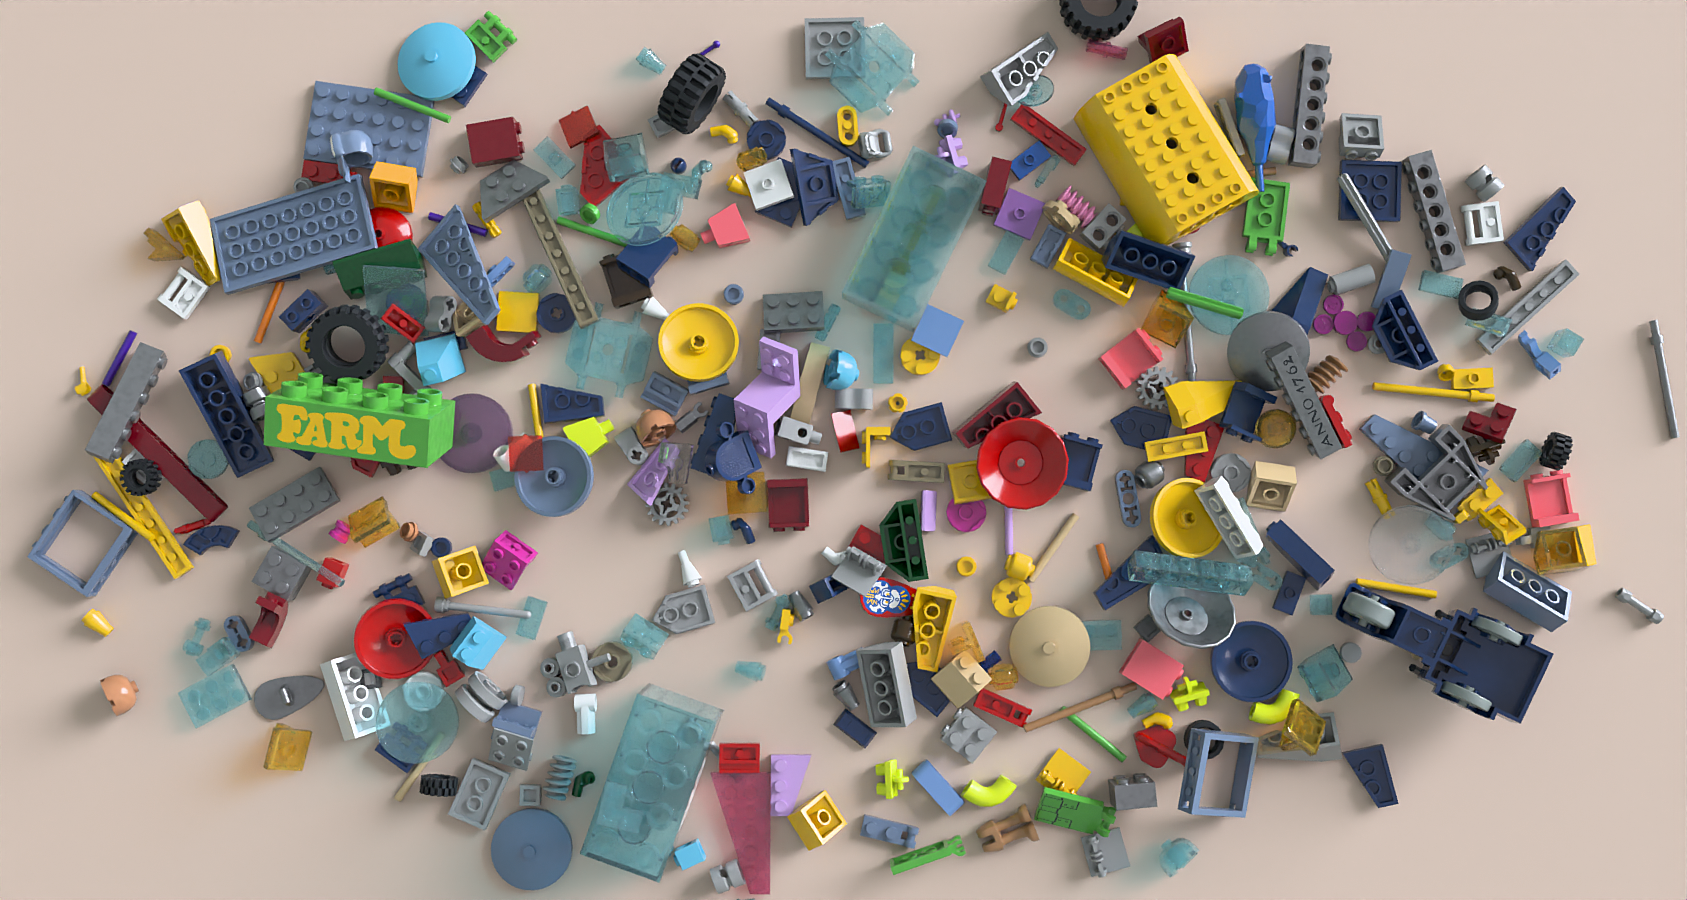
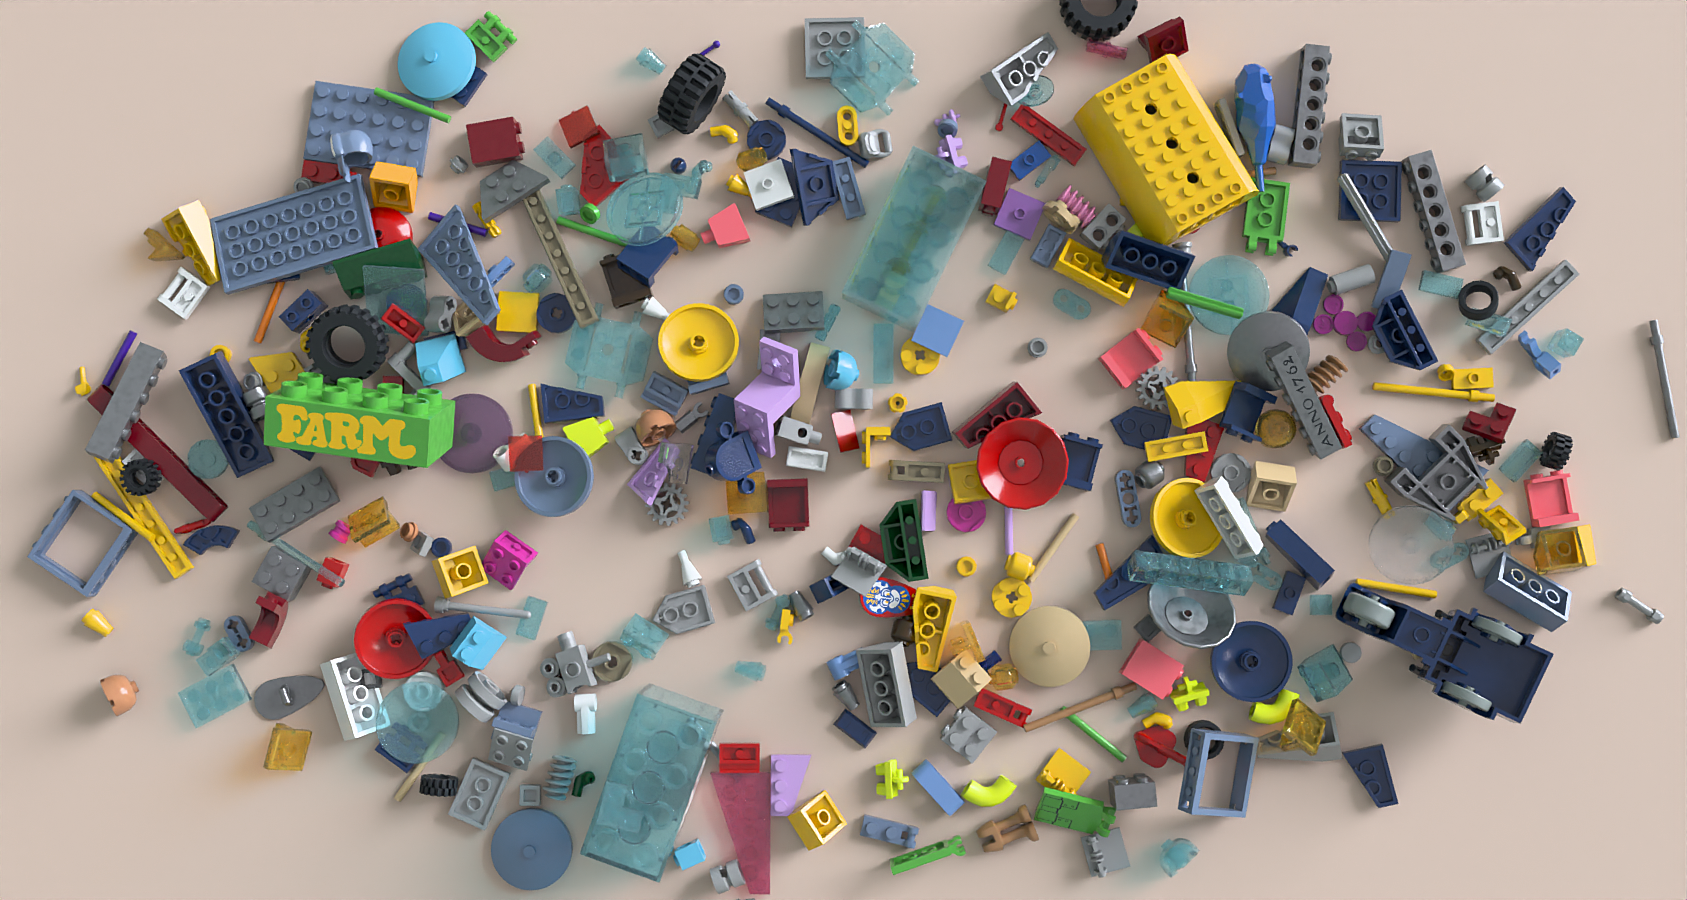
clear light blue bracket [847,175,891,209] -> none
sand blue piece [1411,411,1437,434] -> none

